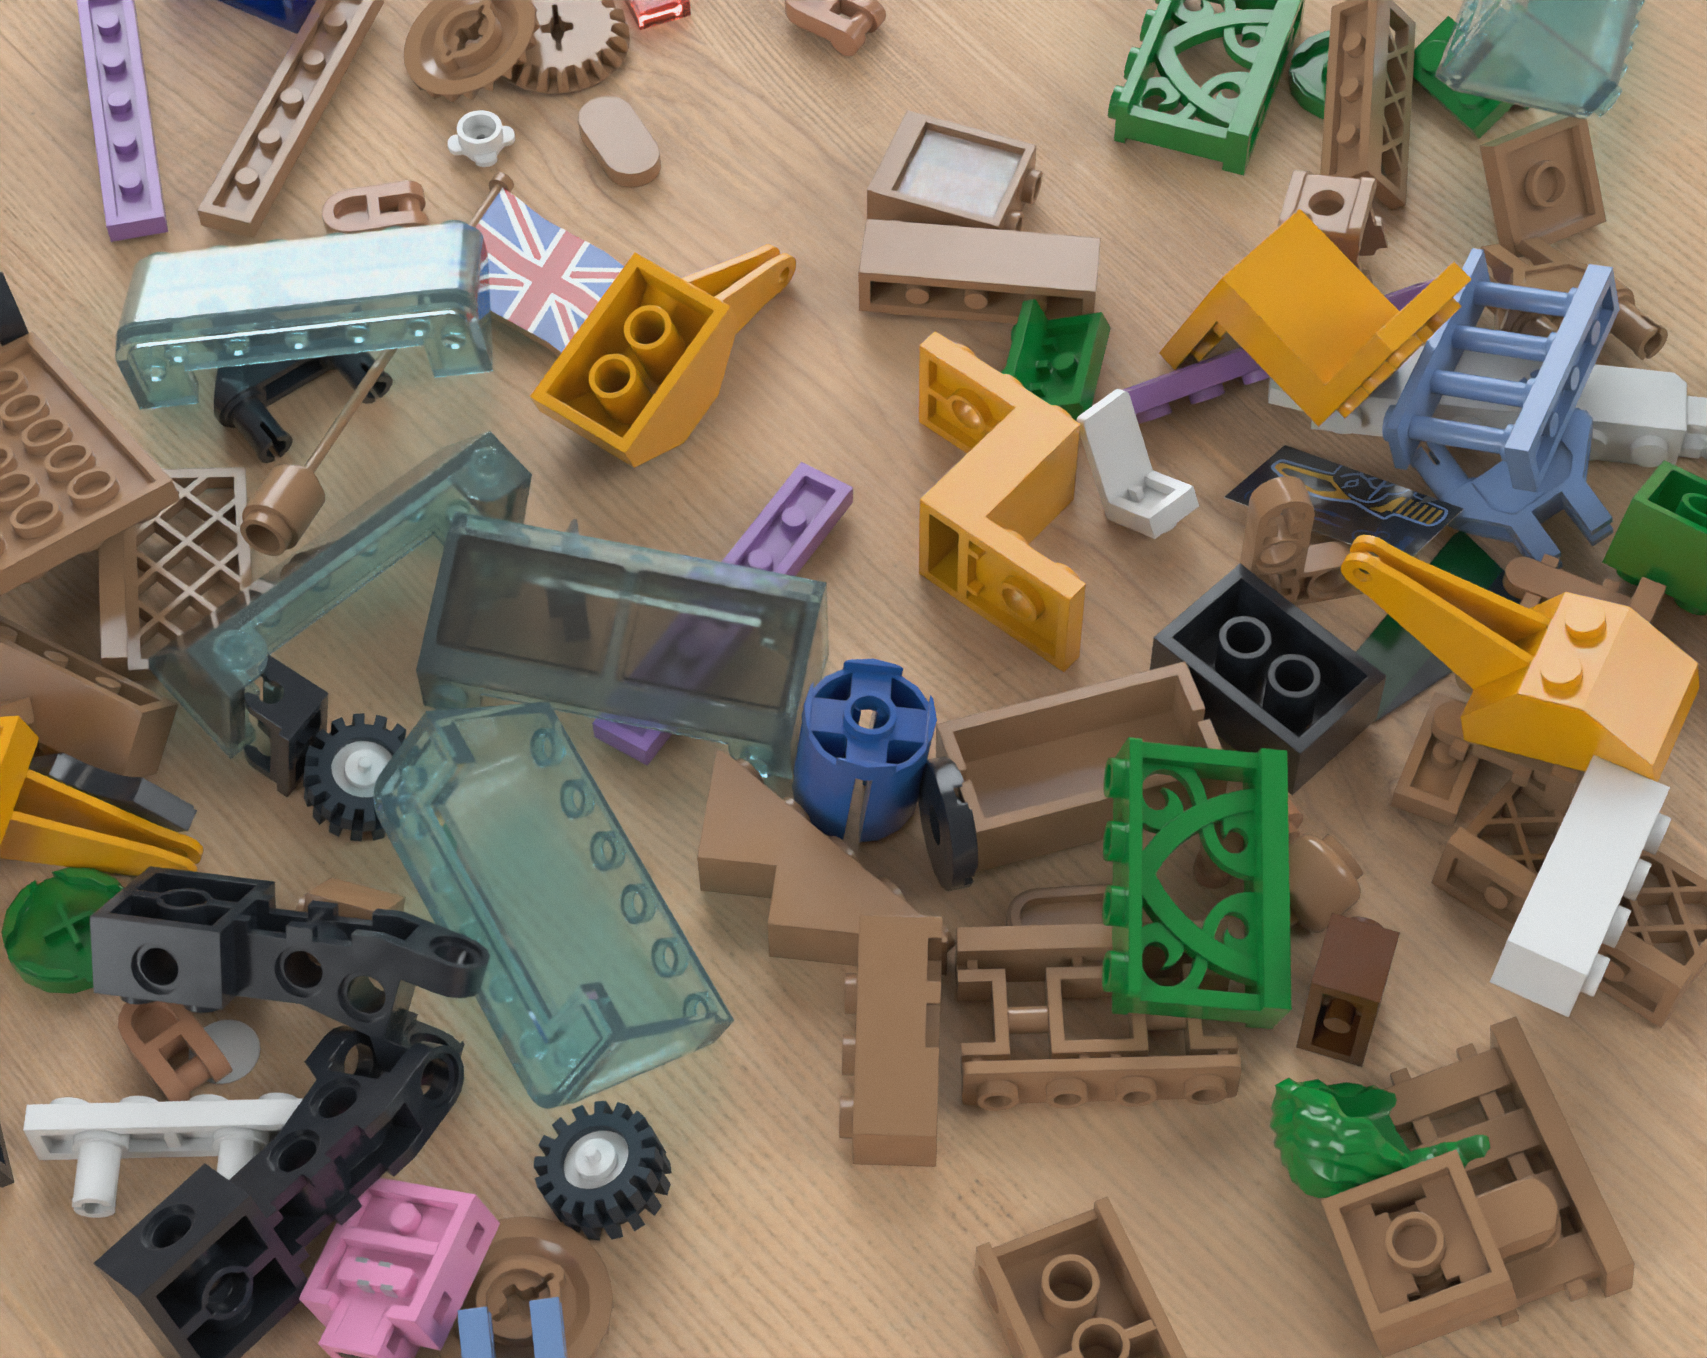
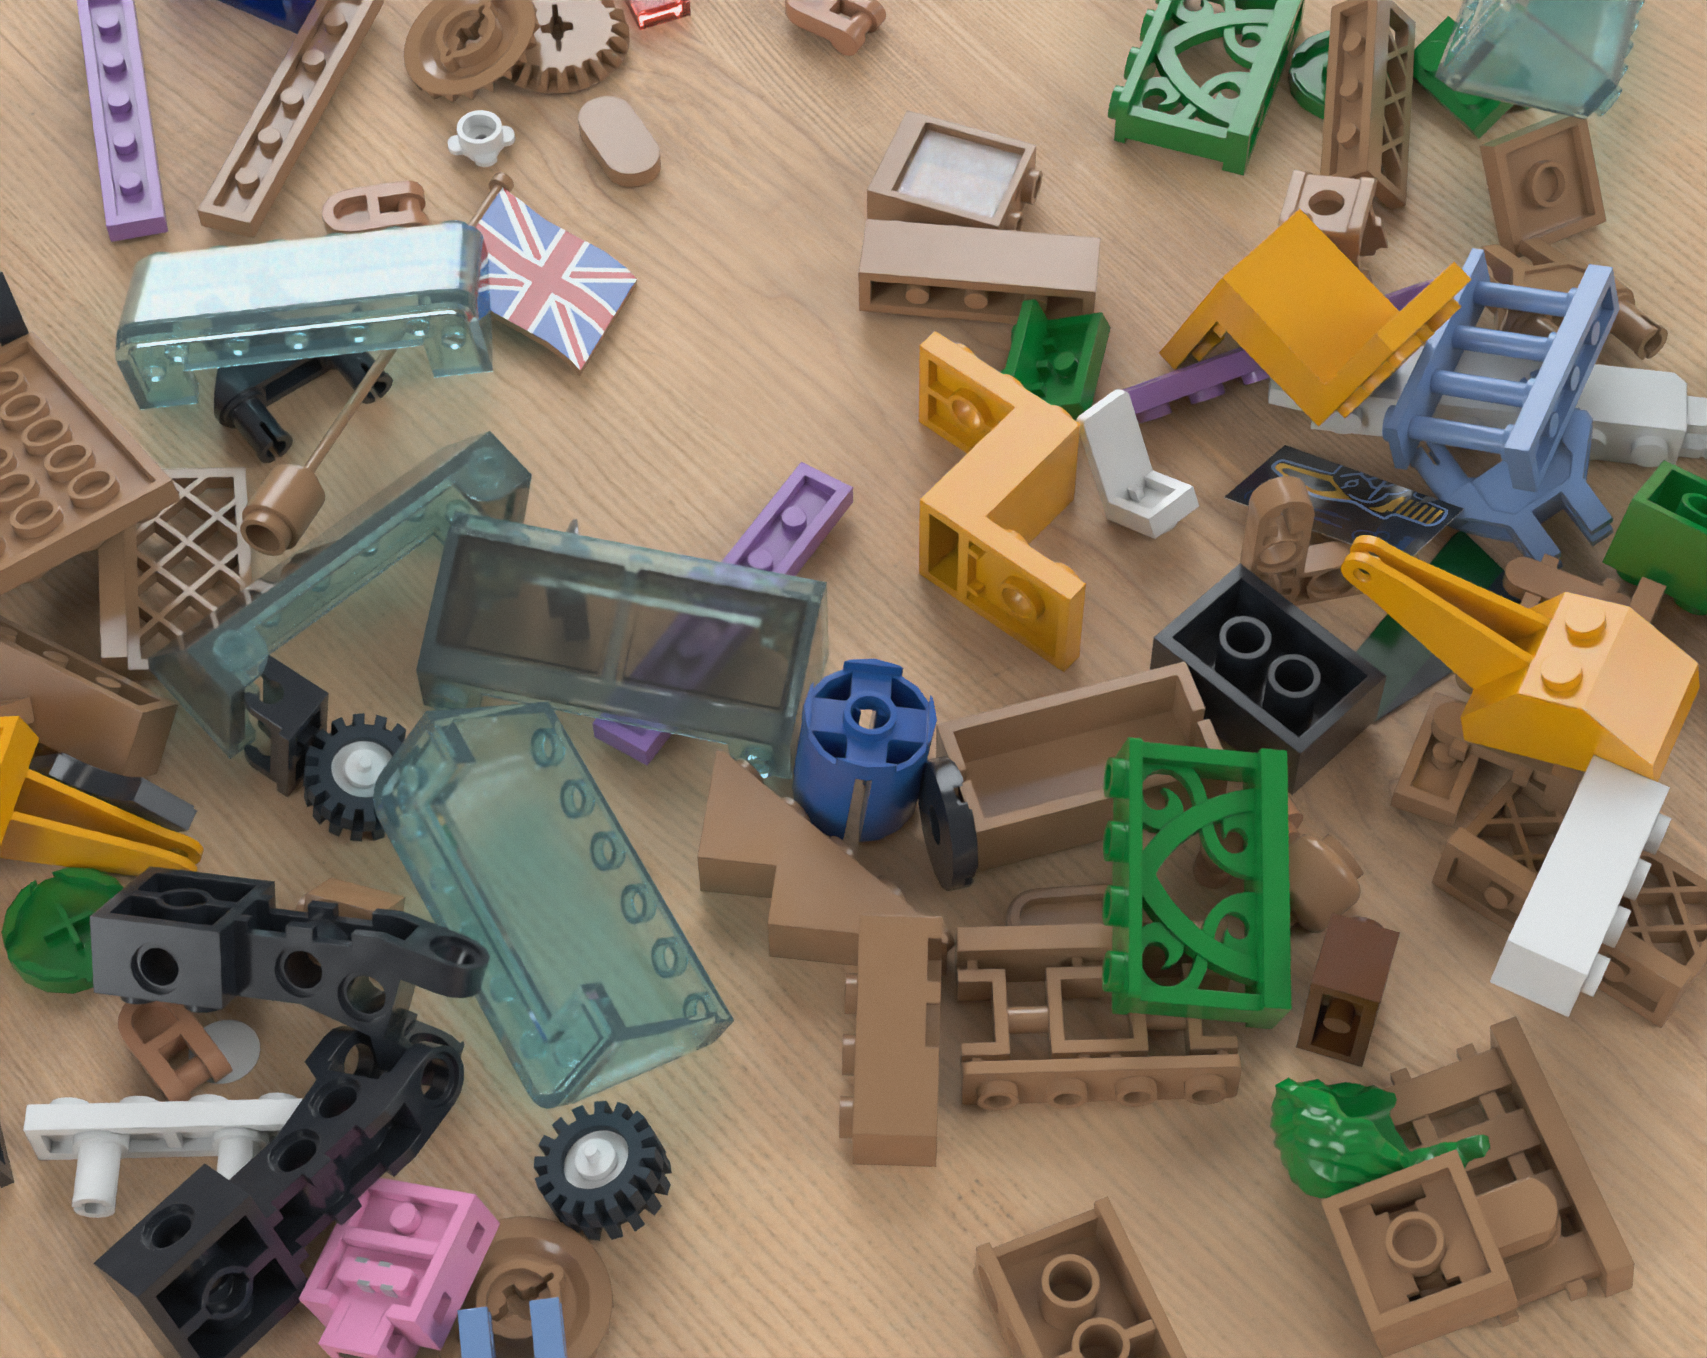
light orange slope [530,244,796,468] -> none

